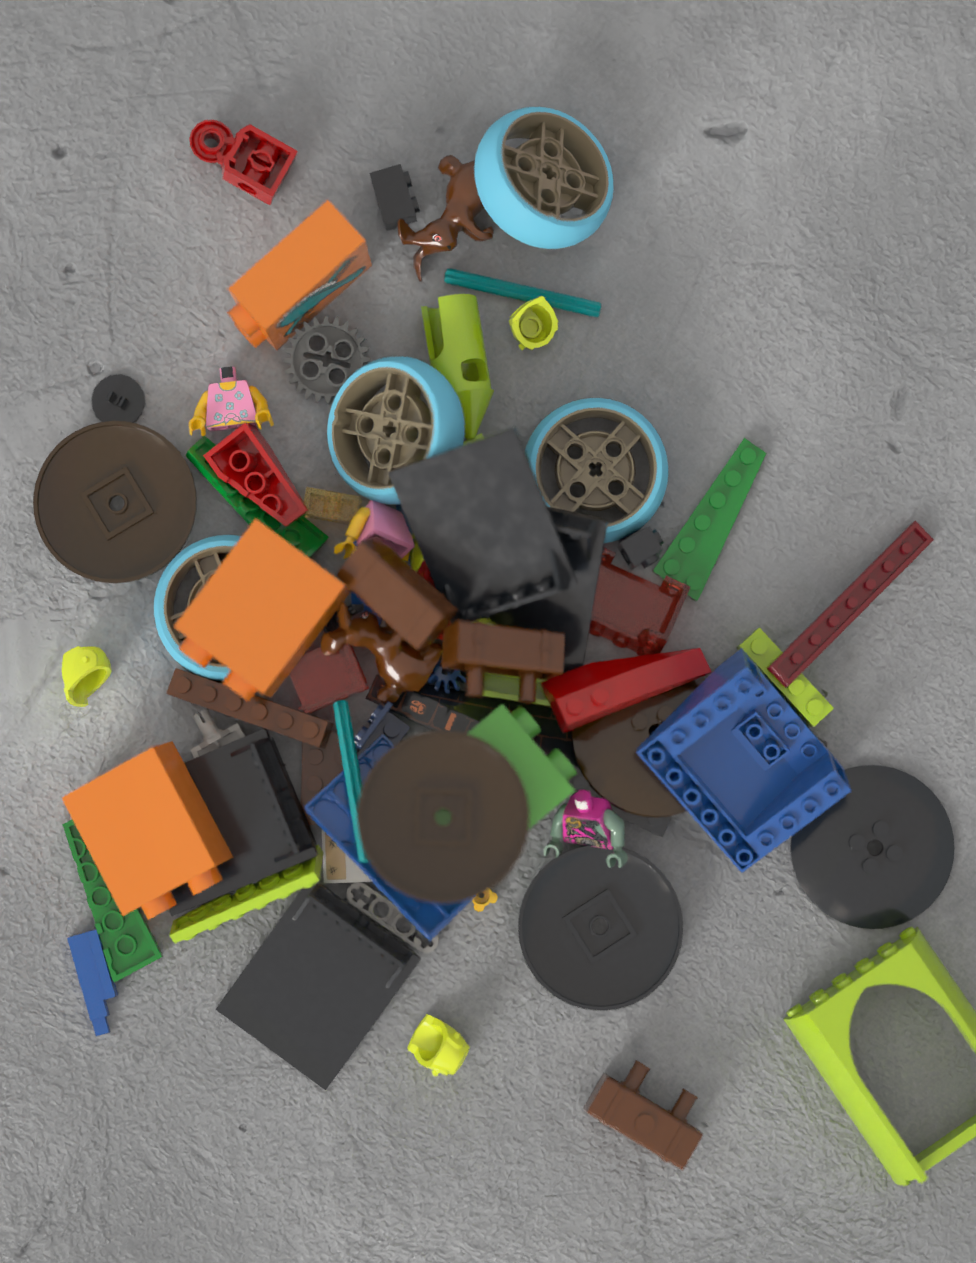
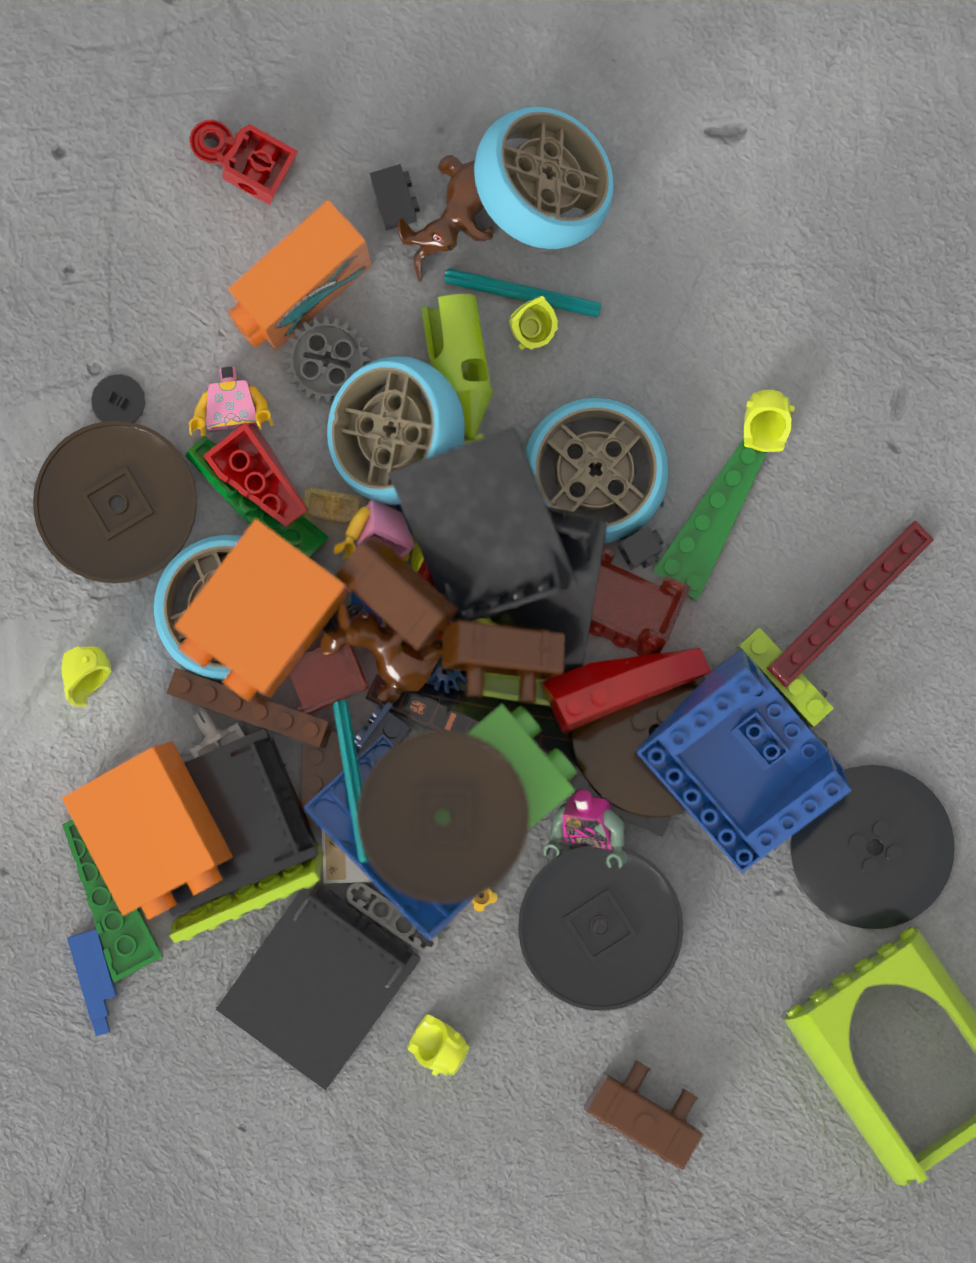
none -> neon yellow helmet [744,390,795,452]

